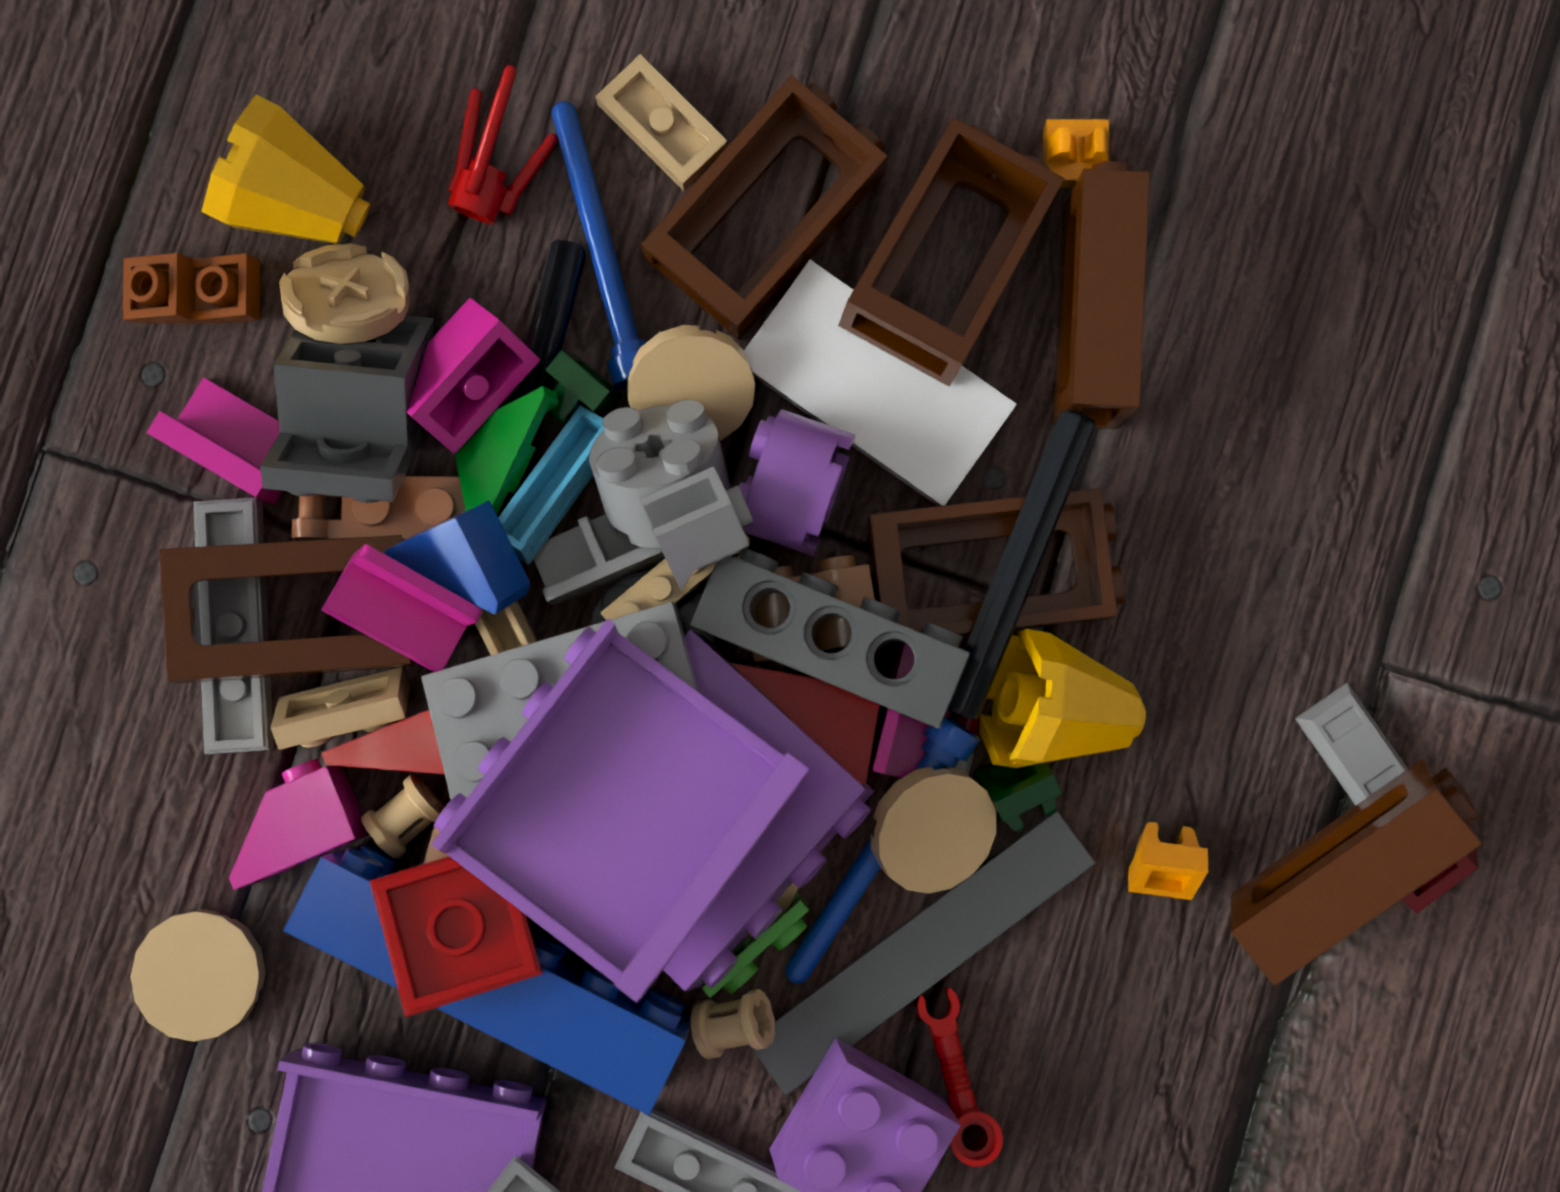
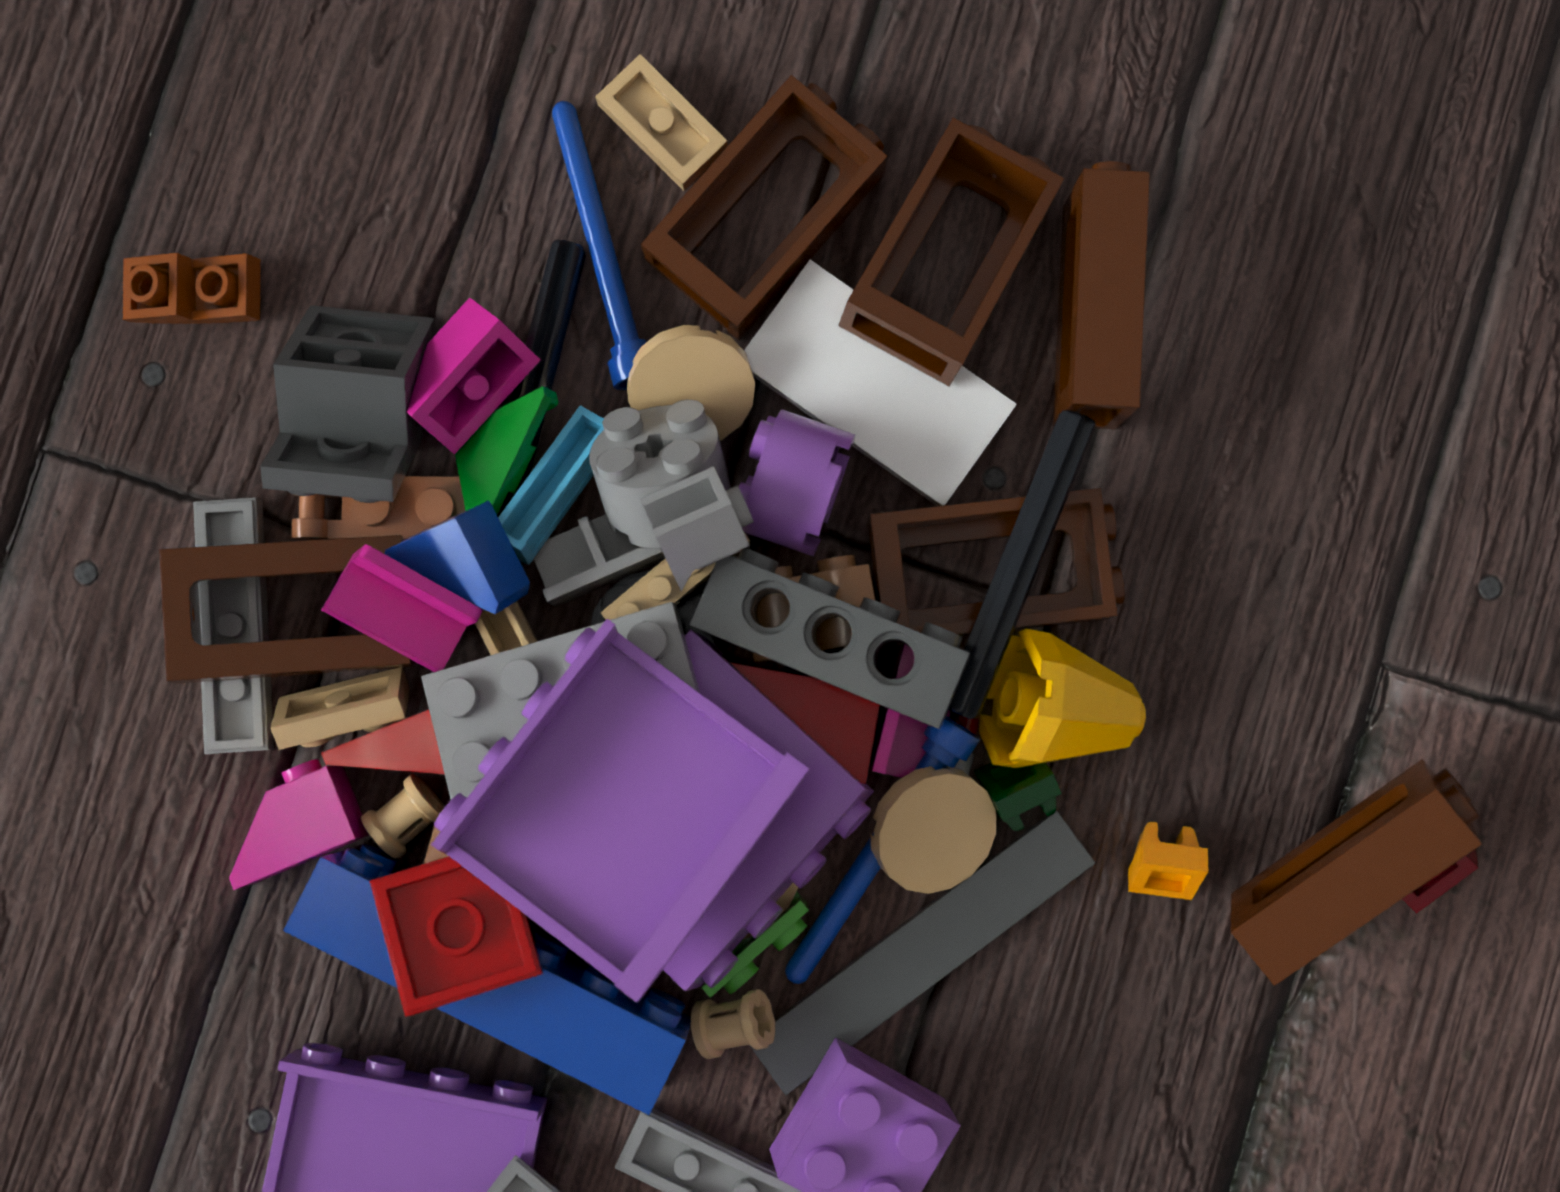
tan tile [130,909,266,1042] -> none
dark pink panel [146,377,283,505] -> none
yellow cone [201,94,371,244] -> none
tan tile [279,243,410,344] -> none
red plant [447,65,559,225] -> none
dark green tile [546,350,623,424] -> none
red brick [915,987,1003,1167] -> none
light orange tile [1043,119,1109,188] -> none
light grey tile [1294,683,1408,806] -> none

